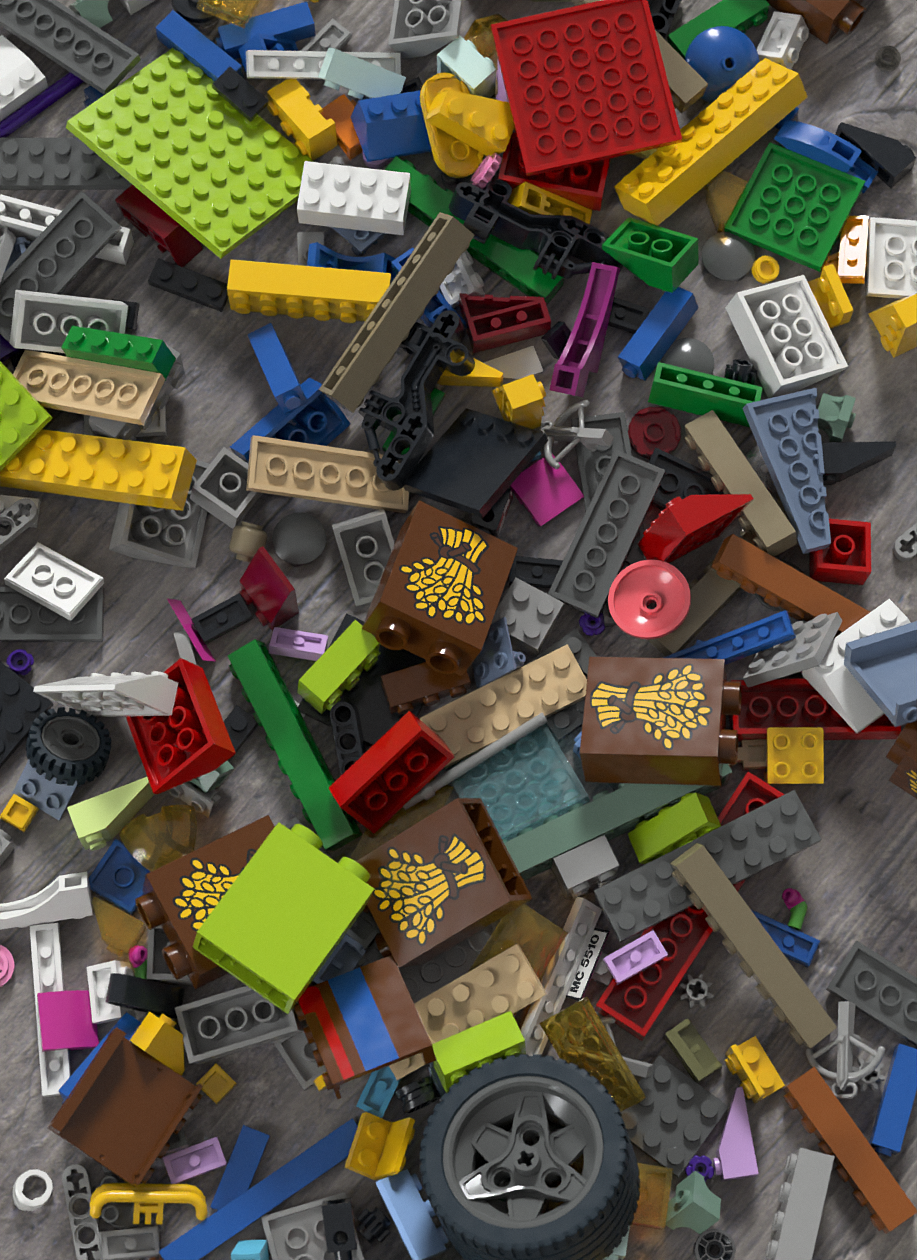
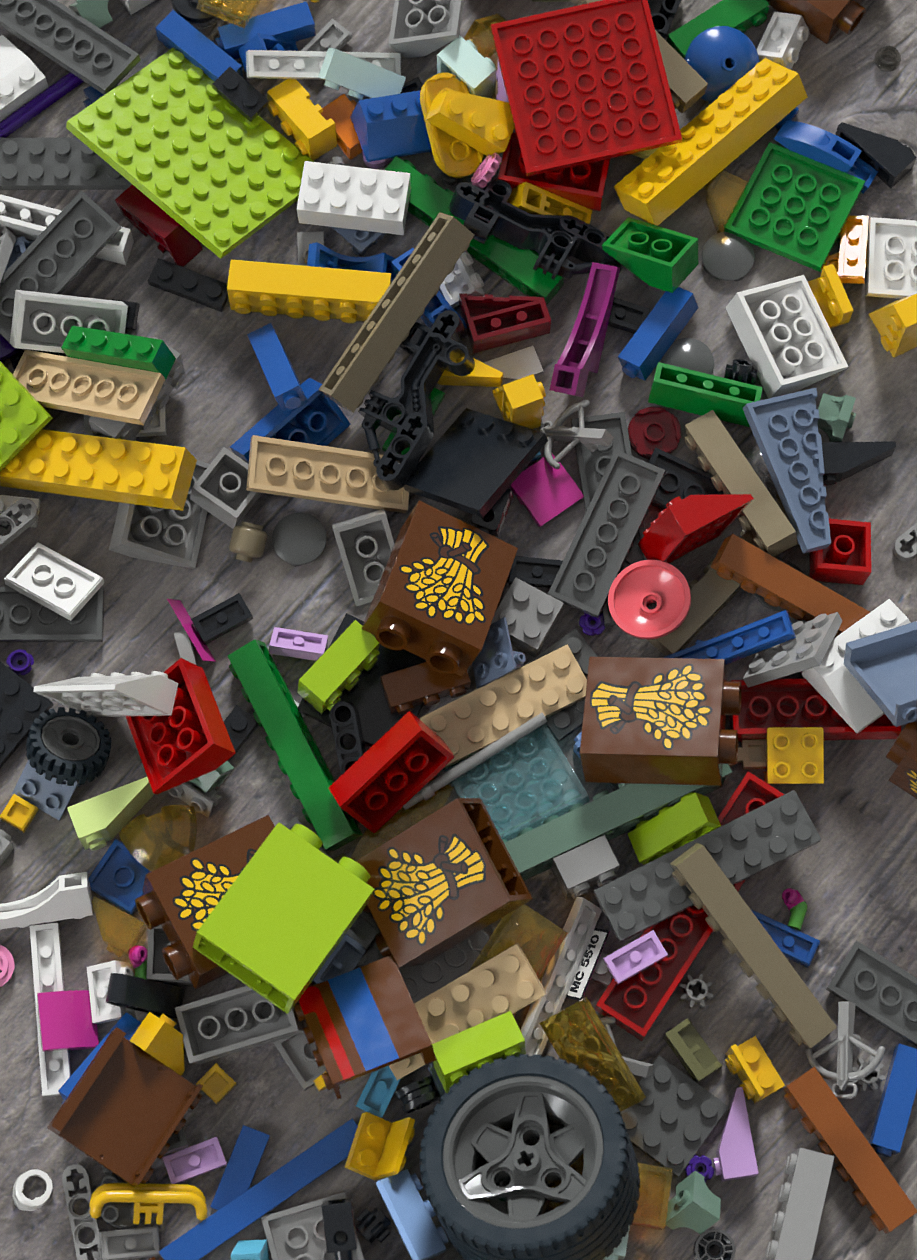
dark red slope [239,546,299,631] -> none
black plate [541,321,571,359] -> none
yellow tile [752,255,780,284] -> none

